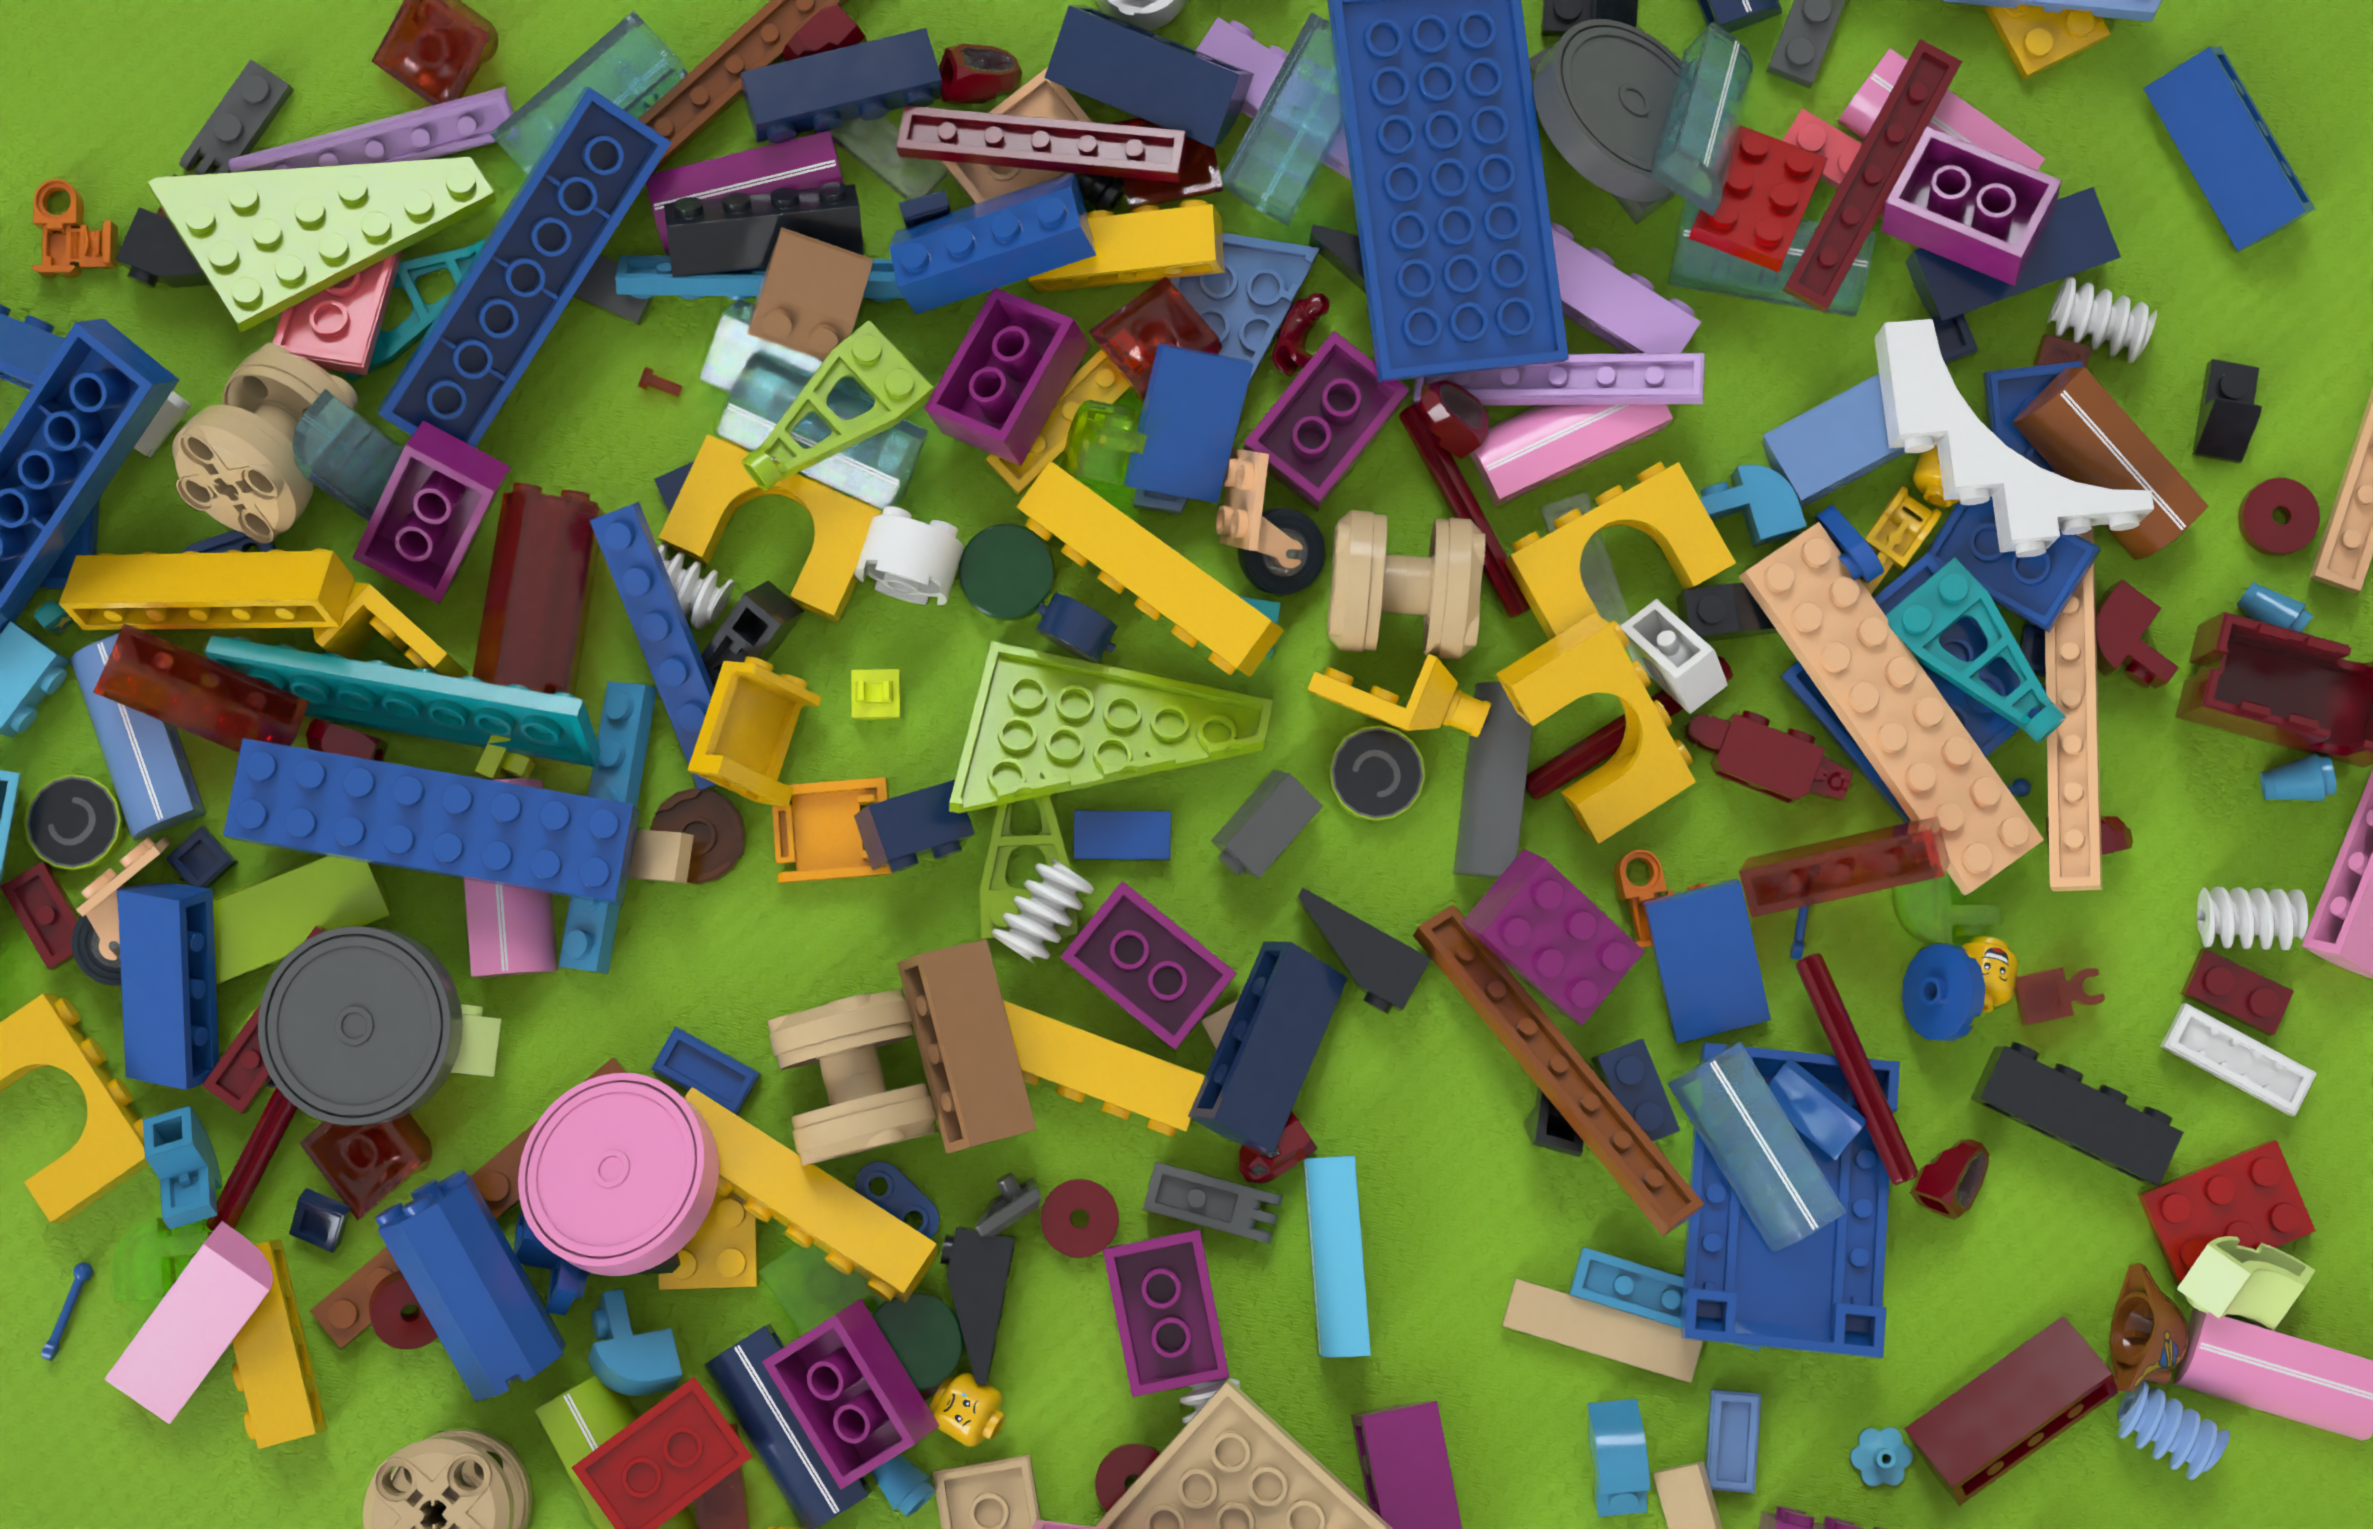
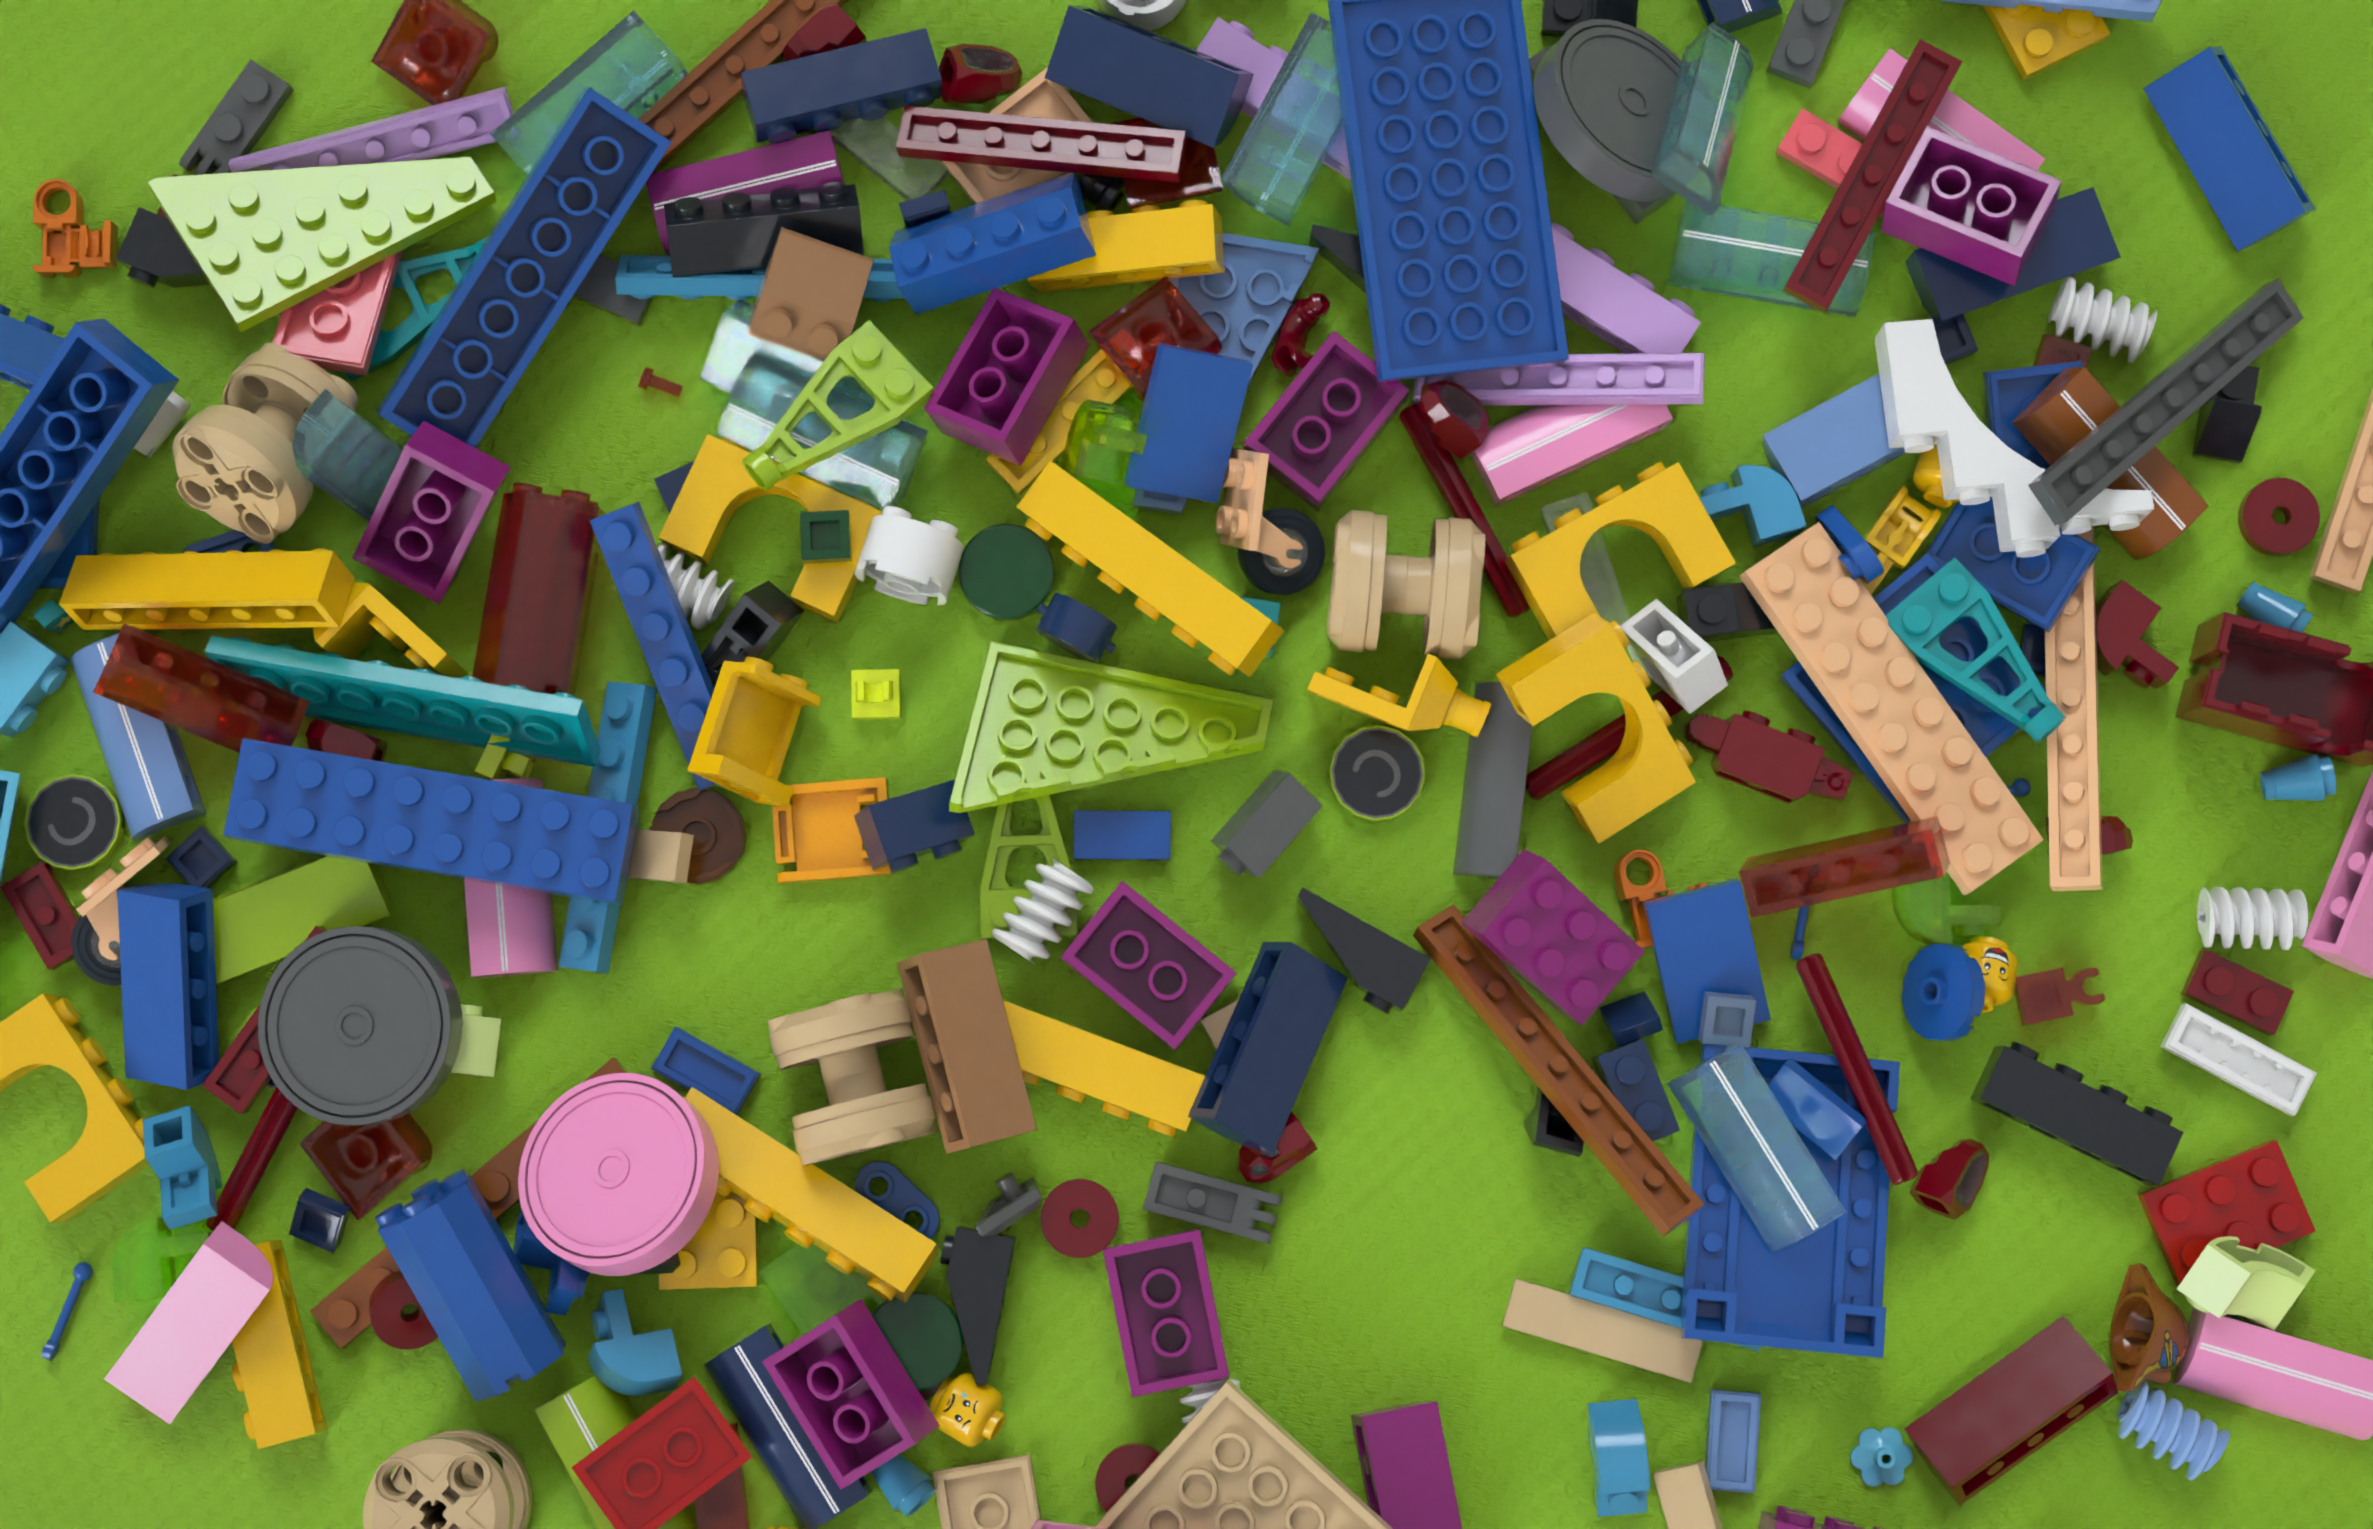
medium azure brick [1303,1155,1371,1357] -> none
red plate [1689,125,1828,273] -> none
none -> dark green plate [800,510,852,564]
none -> dark blue tile [1599,991,1663,1047]
none -> sand blue plate [1698,991,1757,1048]
none -> dark grey plate [2028,279,2304,526]

